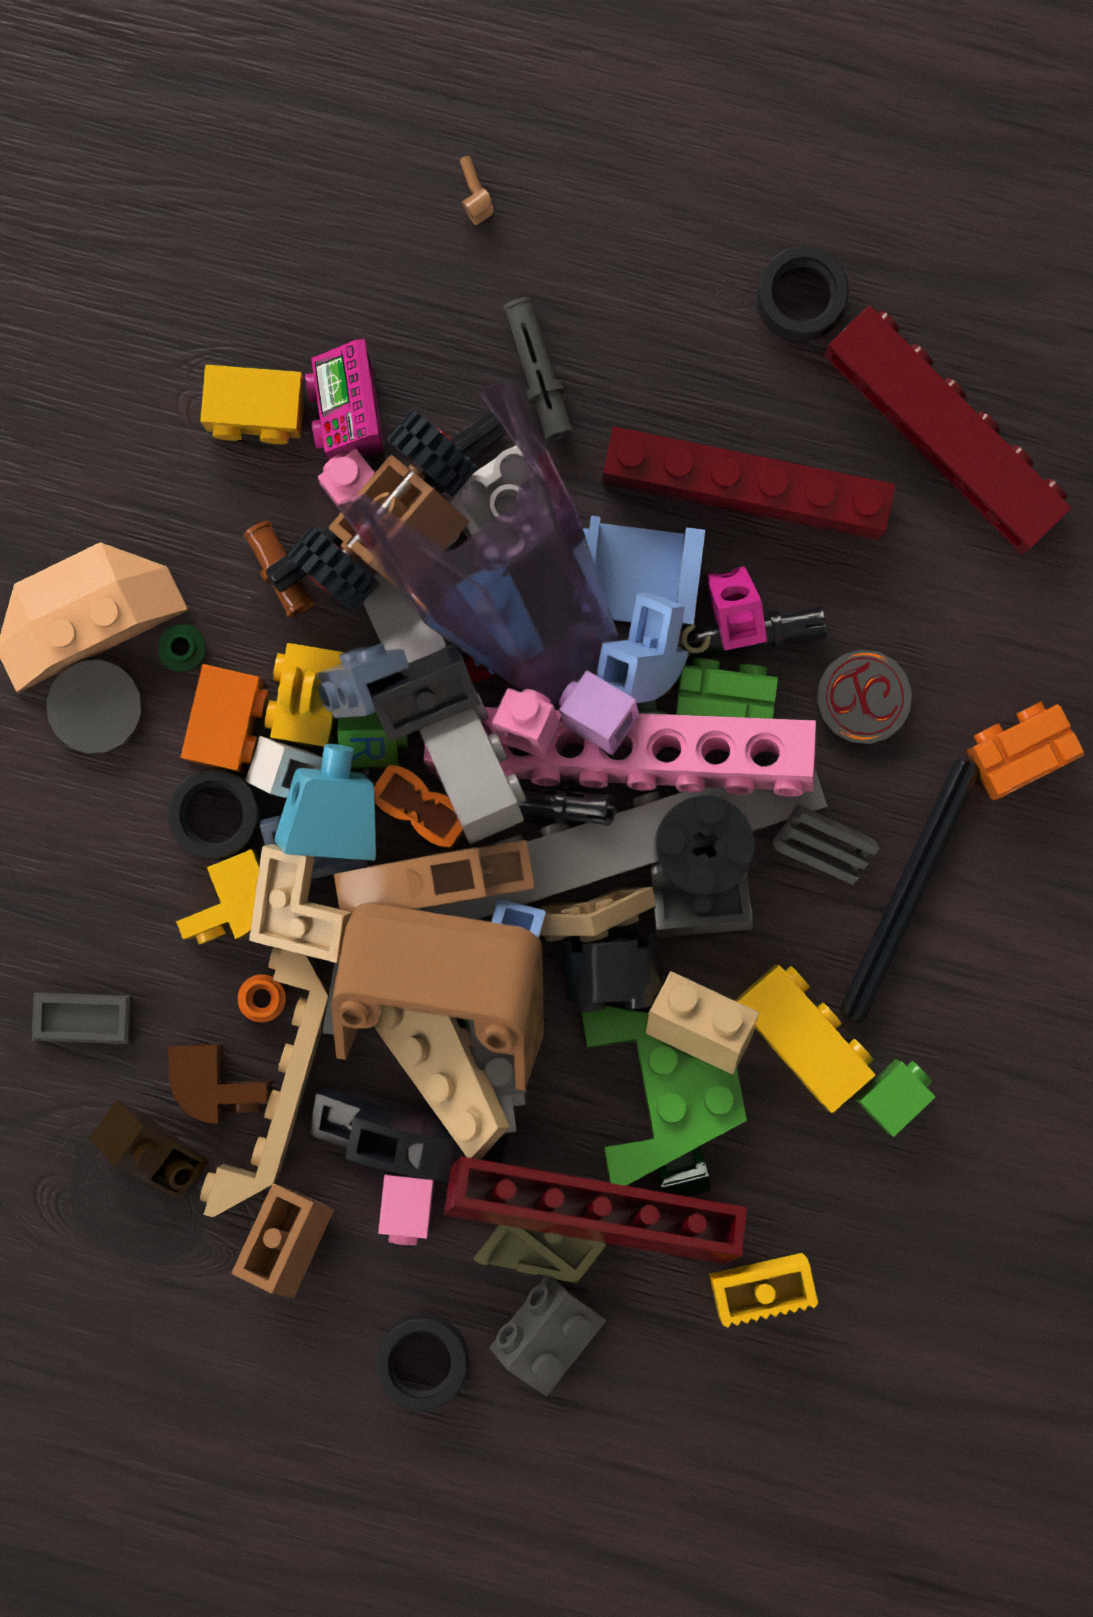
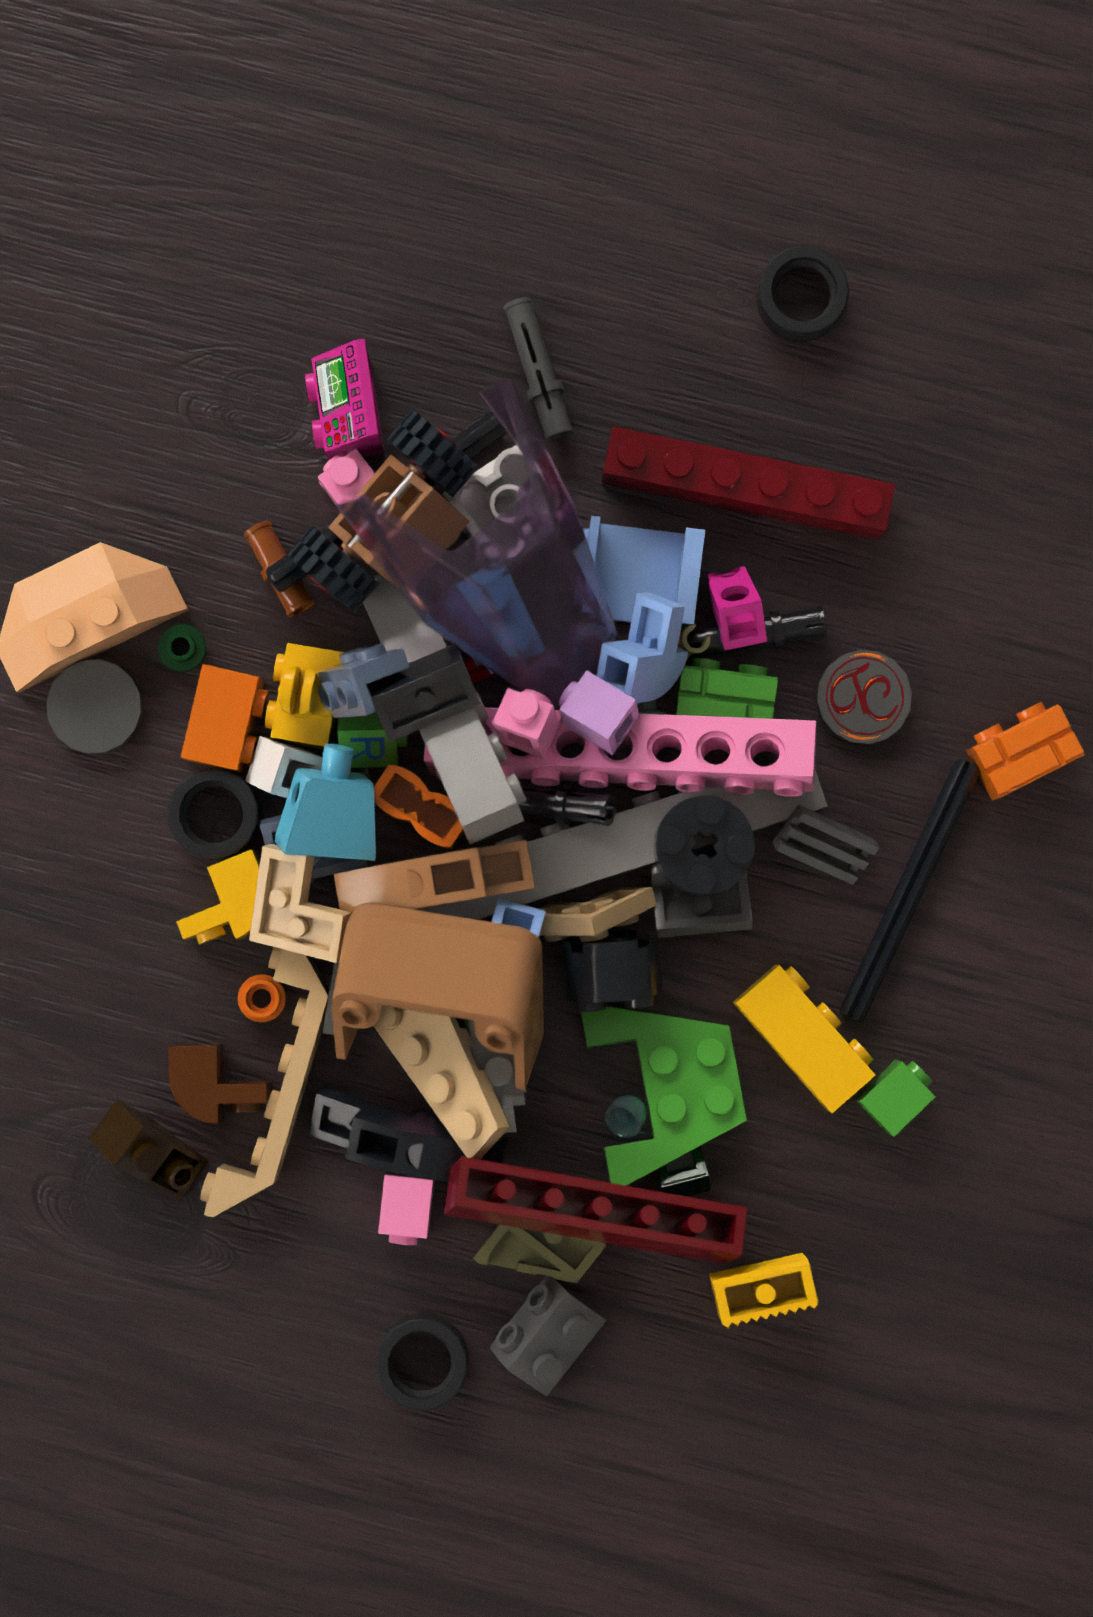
dark grey tile [31,992,132,1044] -> none
yellow brick [200,365,306,444] -> none
medium nougat brick [231,1183,335,1298] -> none
medium nougat hand [460,156,494,225] -> none
tan brick [646,971,759,1075] -> none
dark red brick [823,305,1071,555] -> none
none -> clear light blue hinge [605,1094,647,1138]

